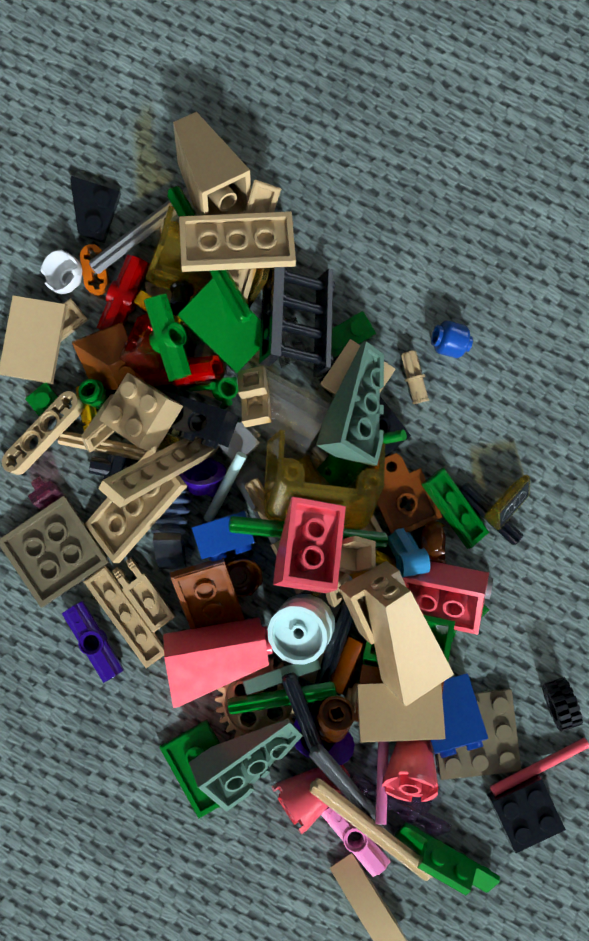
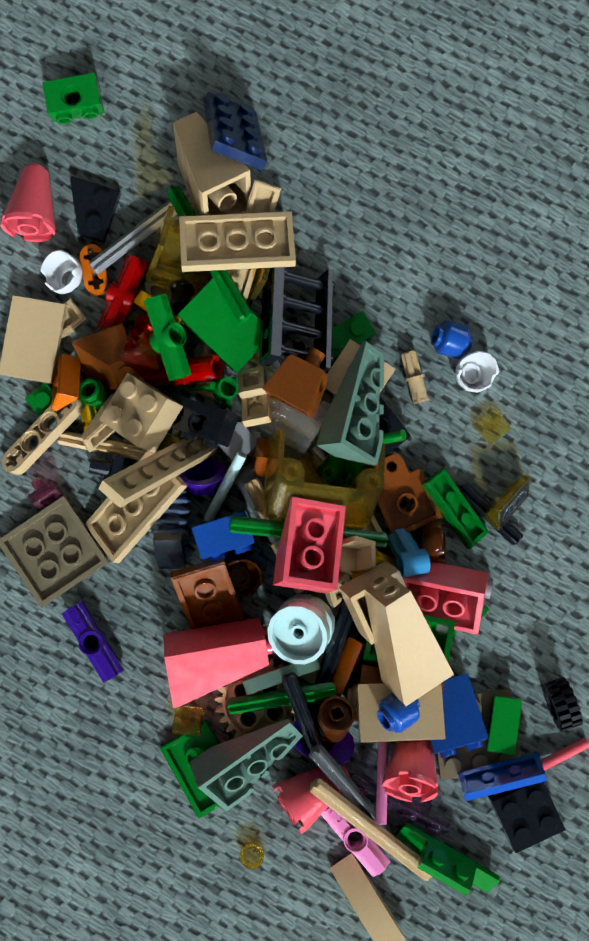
tan tile [83,566,164,668] -> none
tan hinge [112,557,176,633] -> none
none -> coral cone [0,163,56,242]
none -> green brick [42,73,105,124]
none -> orange slope [51,353,81,411]
none -> clear yellow tile [172,705,205,736]
none -> dark blue plate [204,92,267,171]
none -> clear yellow bush [240,841,264,869]
none -> dark orange tile [253,438,268,477]
none -> dark orange torso [262,347,329,419]
none -> blue head [377,693,420,733]
none -> white hair [455,351,499,393]
none -> blue plate [458,752,547,801]
none -> clear yellow tile [473,408,512,446]
none -> green tile [486,695,522,755]

